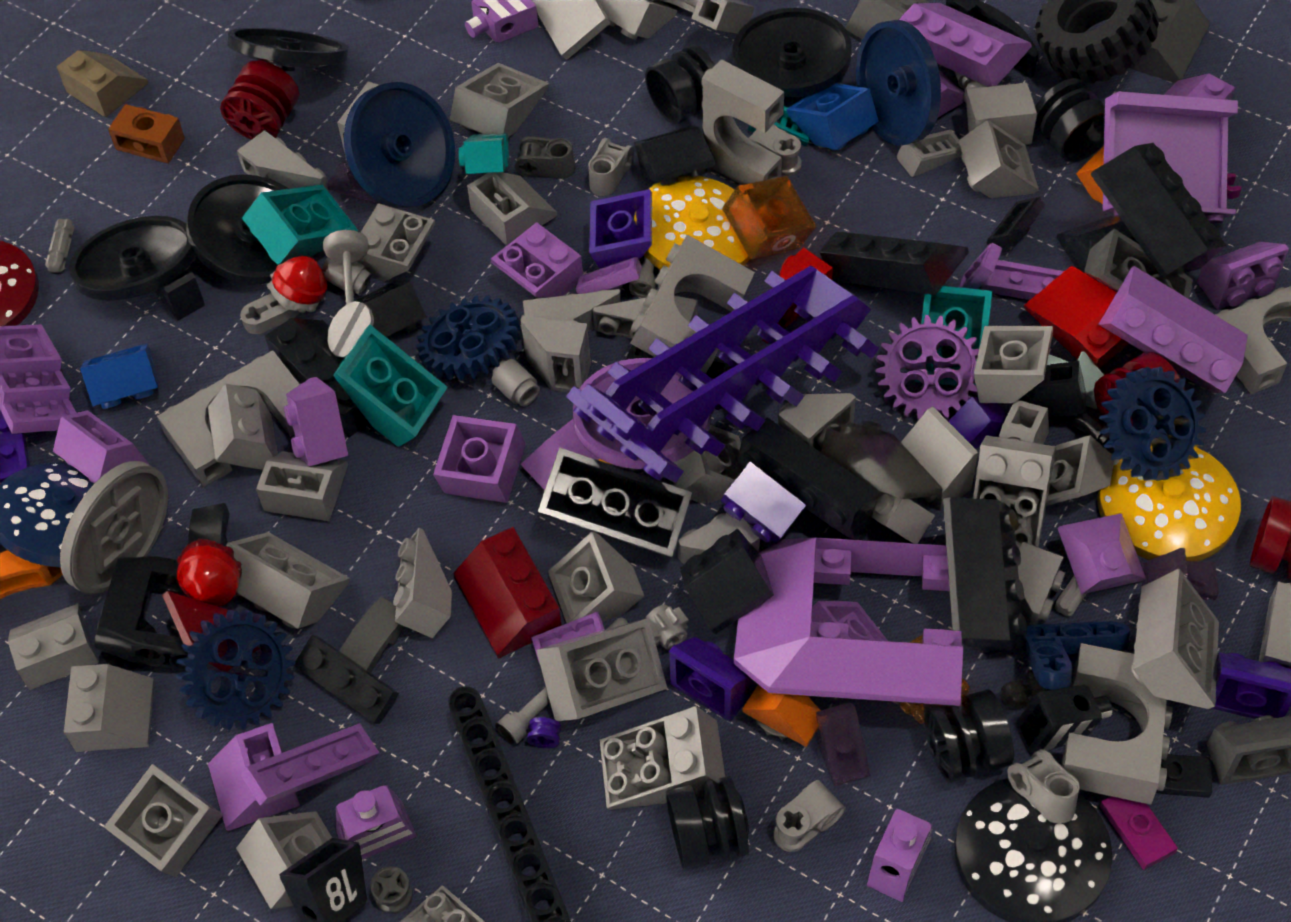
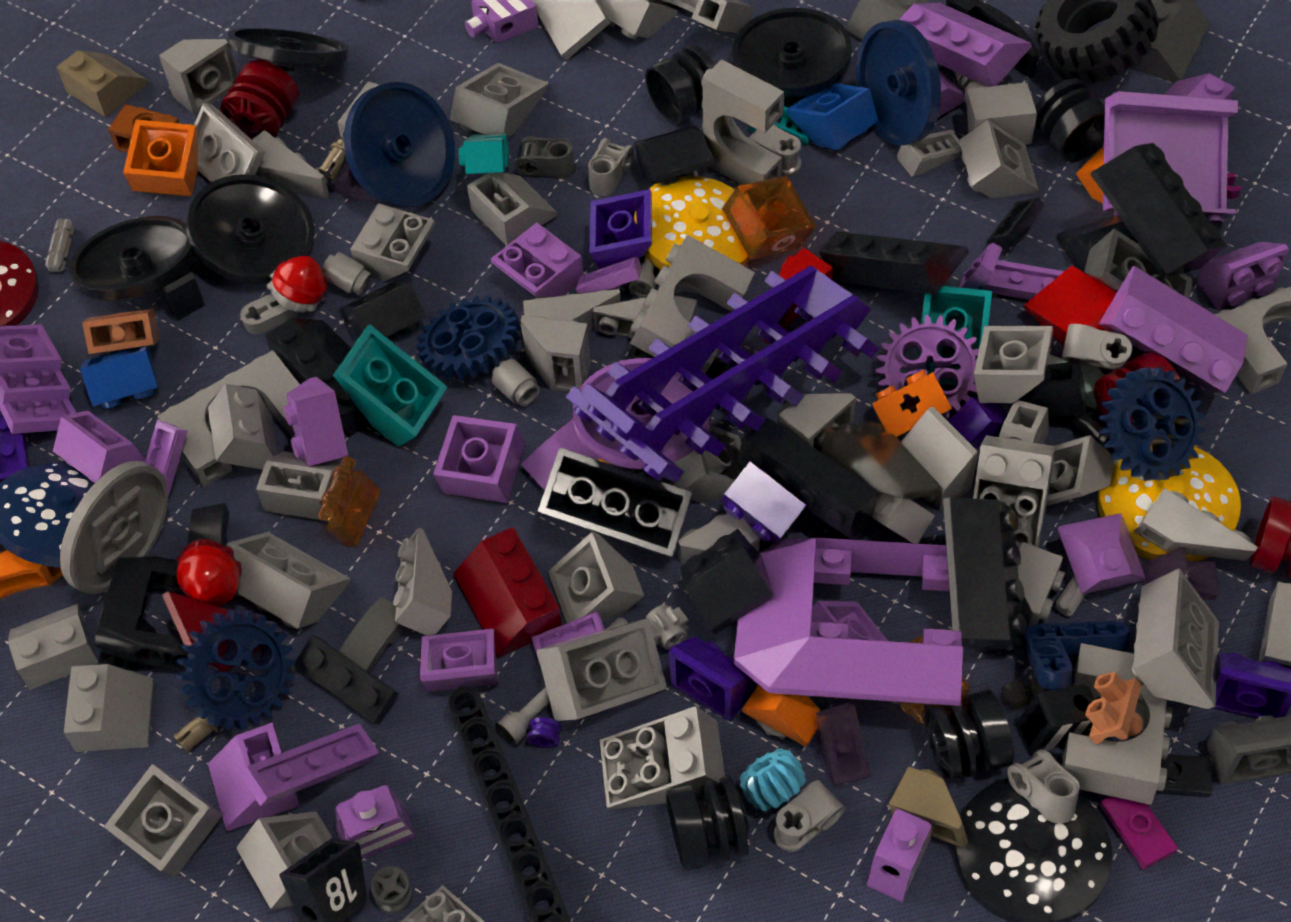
teal slope [242,184,359,265] -> none
light grey piece [323,230,374,358] -> none
none -> nougat brick [82,308,160,354]
none -> orange slope [123,119,198,197]
none -> medium lavender plate [145,420,188,495]
none -> light grey slope [159,39,238,115]
none -> dark tan pin [173,717,221,753]
none -> light grey tile [194,103,265,182]
none -> dark tan pin [318,139,347,180]
none -> clear orange plate [318,456,381,547]
none -> medium lavender slope [420,628,499,692]
none -> medium azure gear [739,748,806,811]
none -> orange brick [872,370,952,440]
none -> dark tan slope [889,766,968,848]
none -> light grey piece [1062,324,1132,369]
none -> nougat hips [1085,671,1143,744]
none -> light grey slope [1134,488,1258,561]

